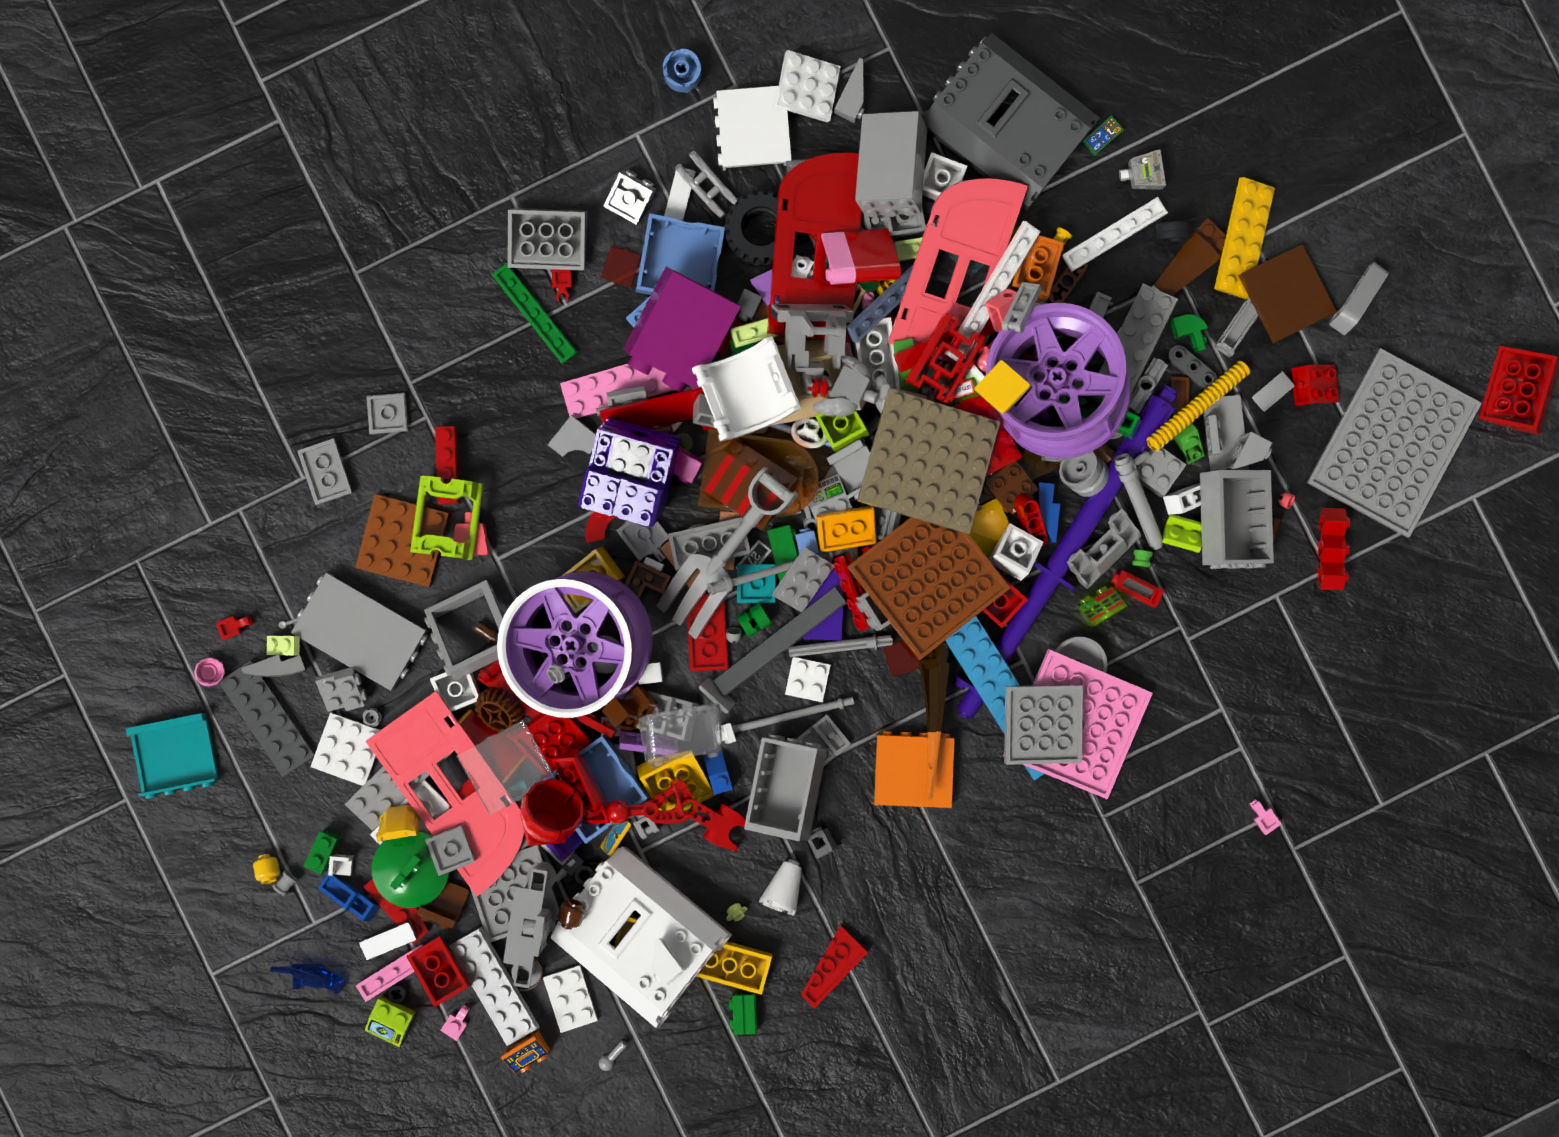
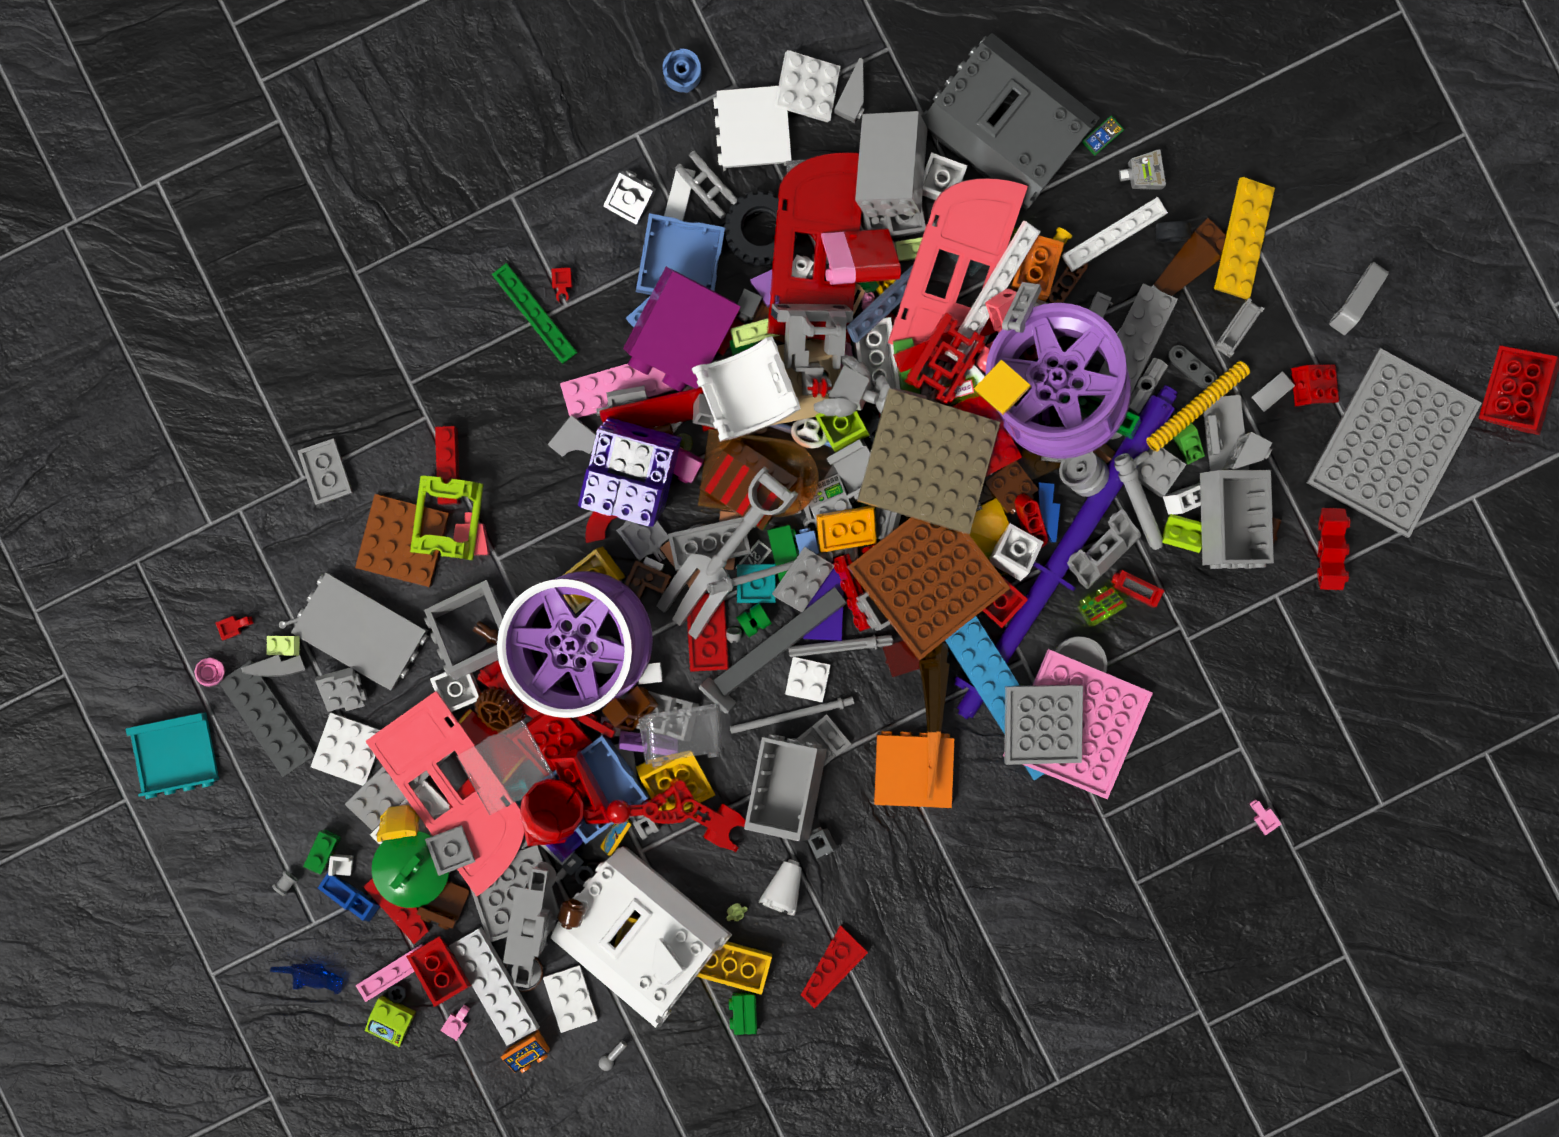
yellow head [253,854,280,884] -> none
tile [359,920,419,960] -> none
light grey plate [363,708,382,727] -> none
light grey tile [367,393,409,435] -> none
light grey slope [508,208,587,270] -> none
light grey plate [547,664,565,683] -> none
clear red piece [601,246,641,288] -> none
blue slope [704,751,733,795] -> none
white plate [719,723,736,744] -> none
bright green wheel [1132,550,1153,567] -> none
reddish brown tile [1169,377,1190,416] -> none
green brick [1170,314,1208,353] -> none
reddish brown tile [1238,244,1337,344] -> none
coral hinge [1278,492,1295,509] -> none

